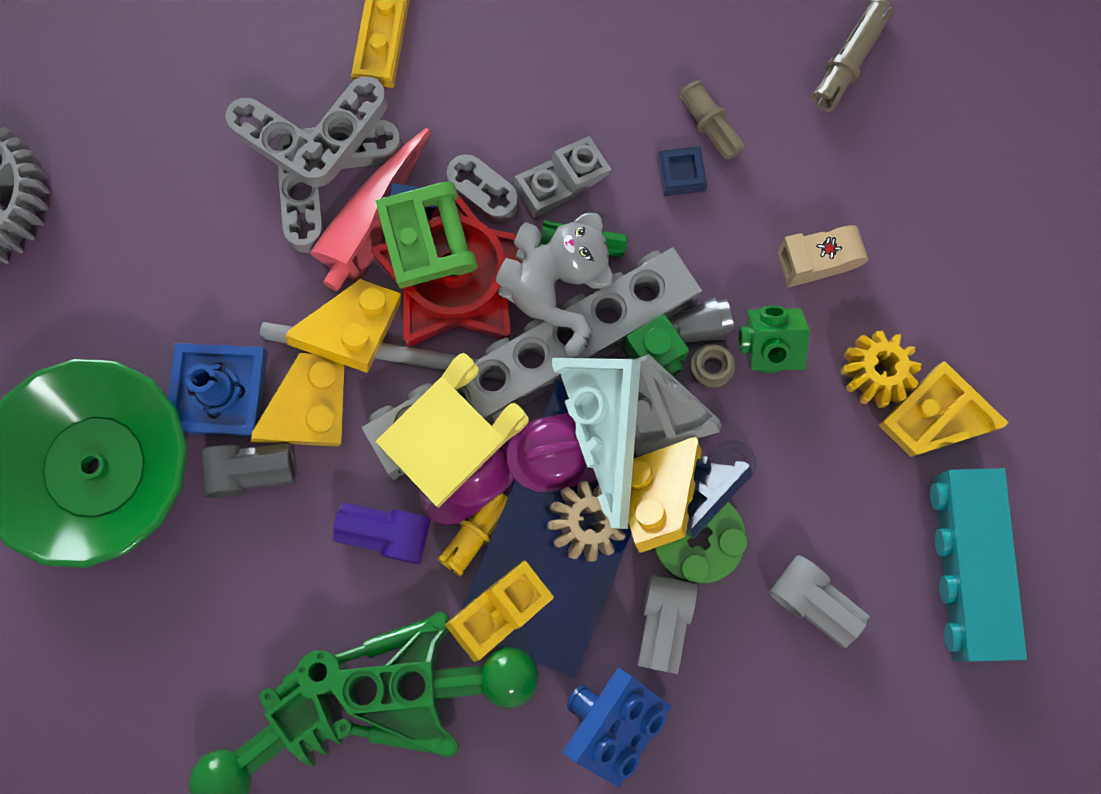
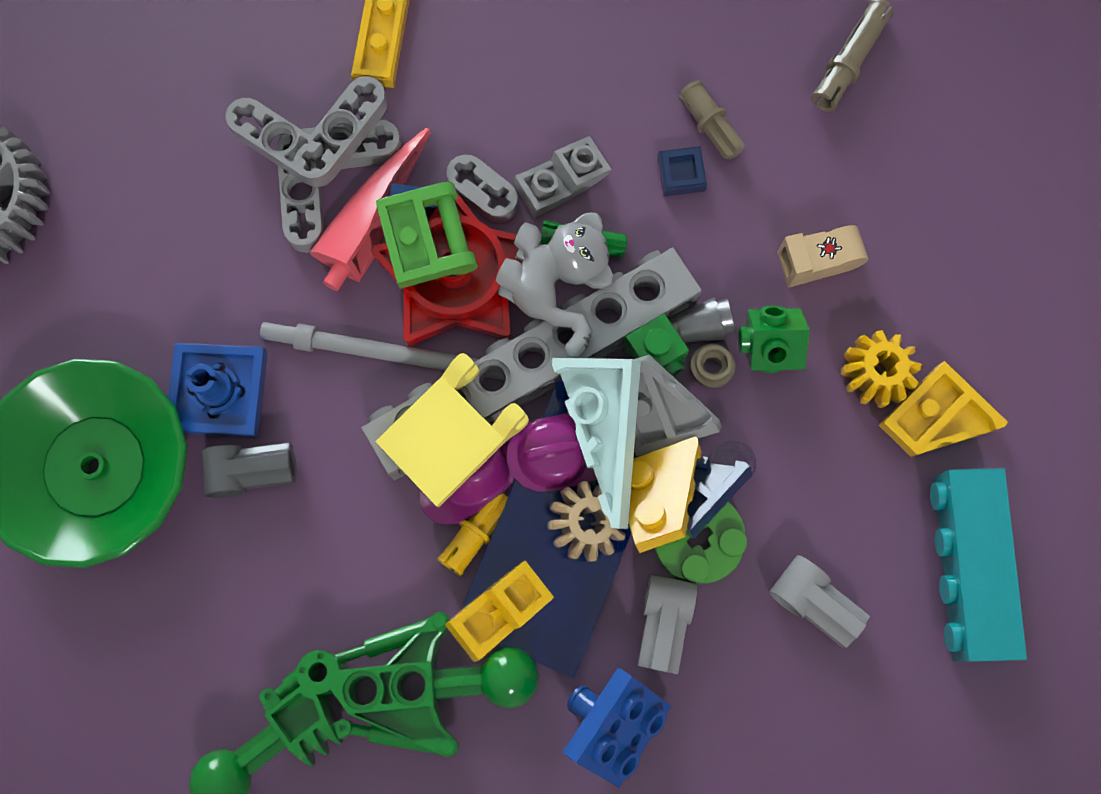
yellow wing [251,353,344,447] -> none
yellow wing [286,279,401,373] -> none
dark purple piece [333,503,431,564] -> none

